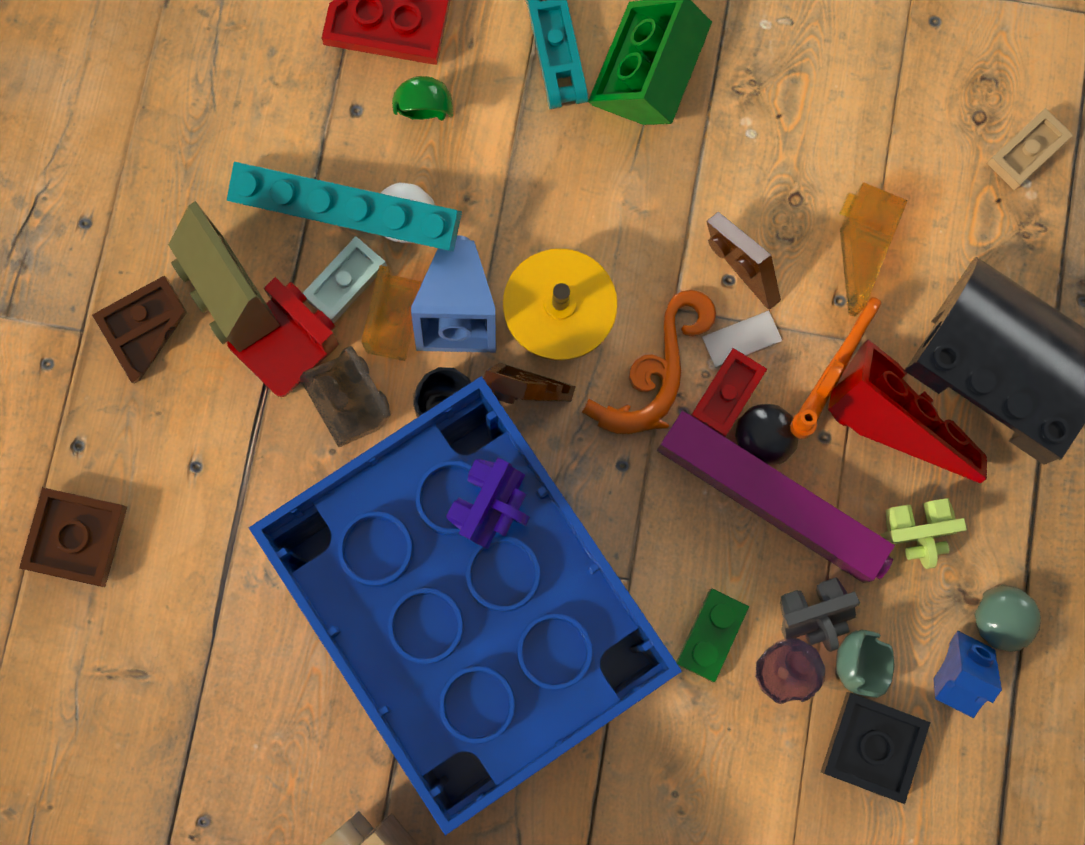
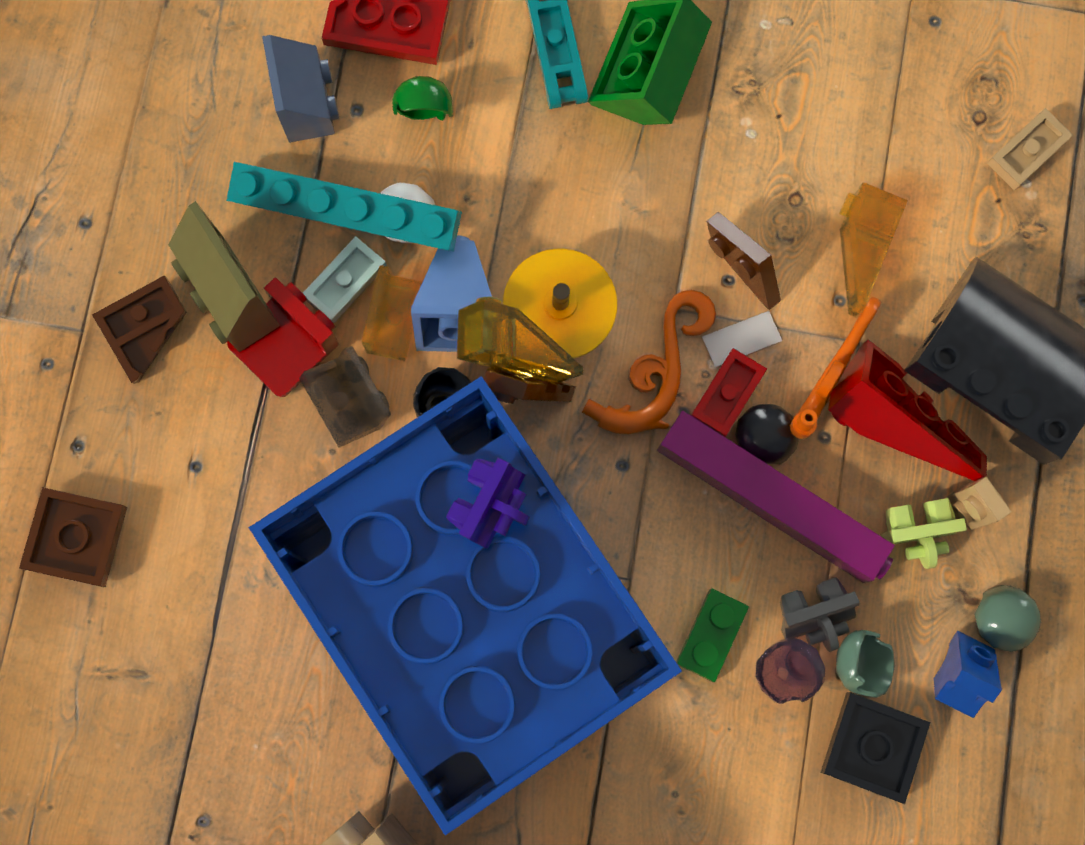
none -> sand blue slope [262,35,339,143]
none -> clear yellow slope [457,297,583,383]
none -> tan plate [947,477,1012,530]

